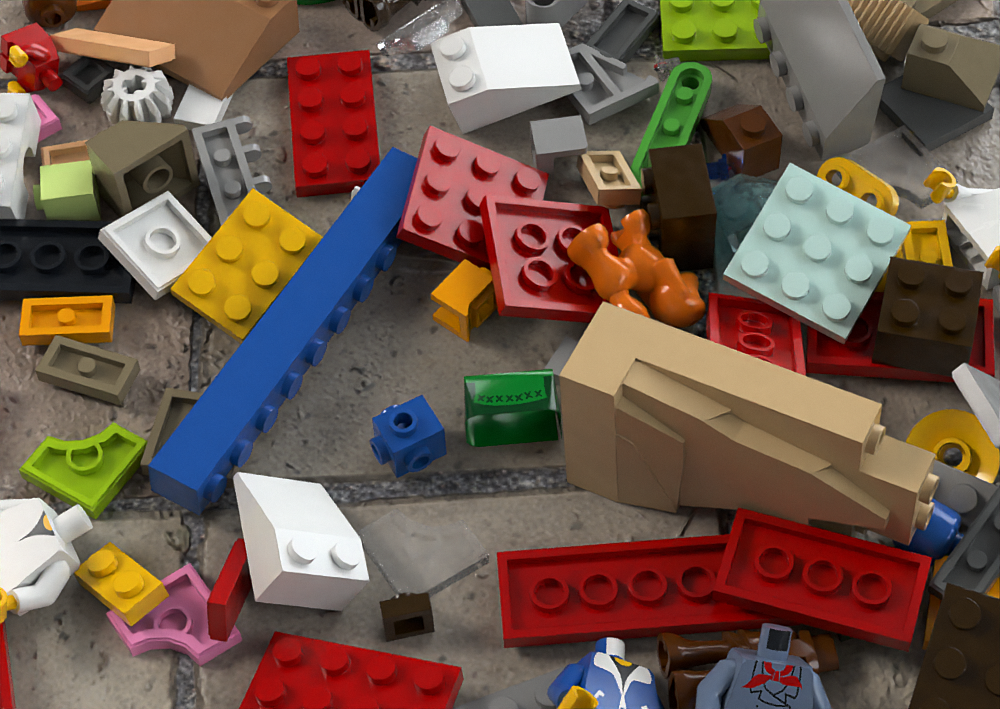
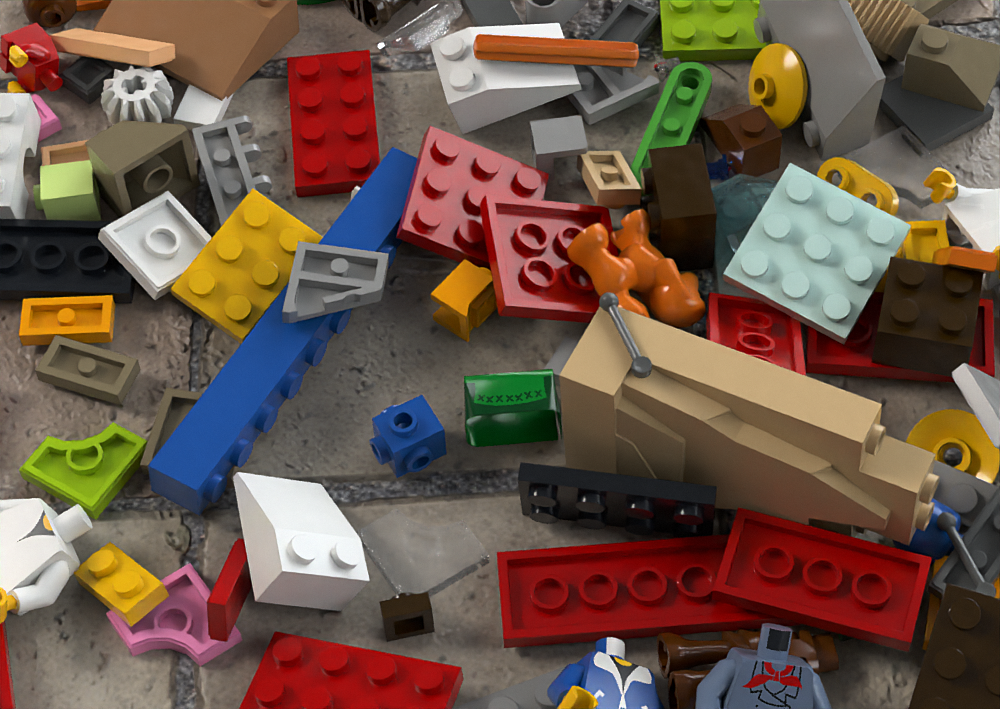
none -> light grey wing [282,241,389,323]
none -> orange axle [473,34,639,68]
none -> black plate [517,462,717,538]
none -> dark grey hinge [599,292,652,378]
none -> yellow dish [748,43,808,130]
none -> orange tile [932,246,998,274]
none -> dark grey hinge [936,512,996,597]

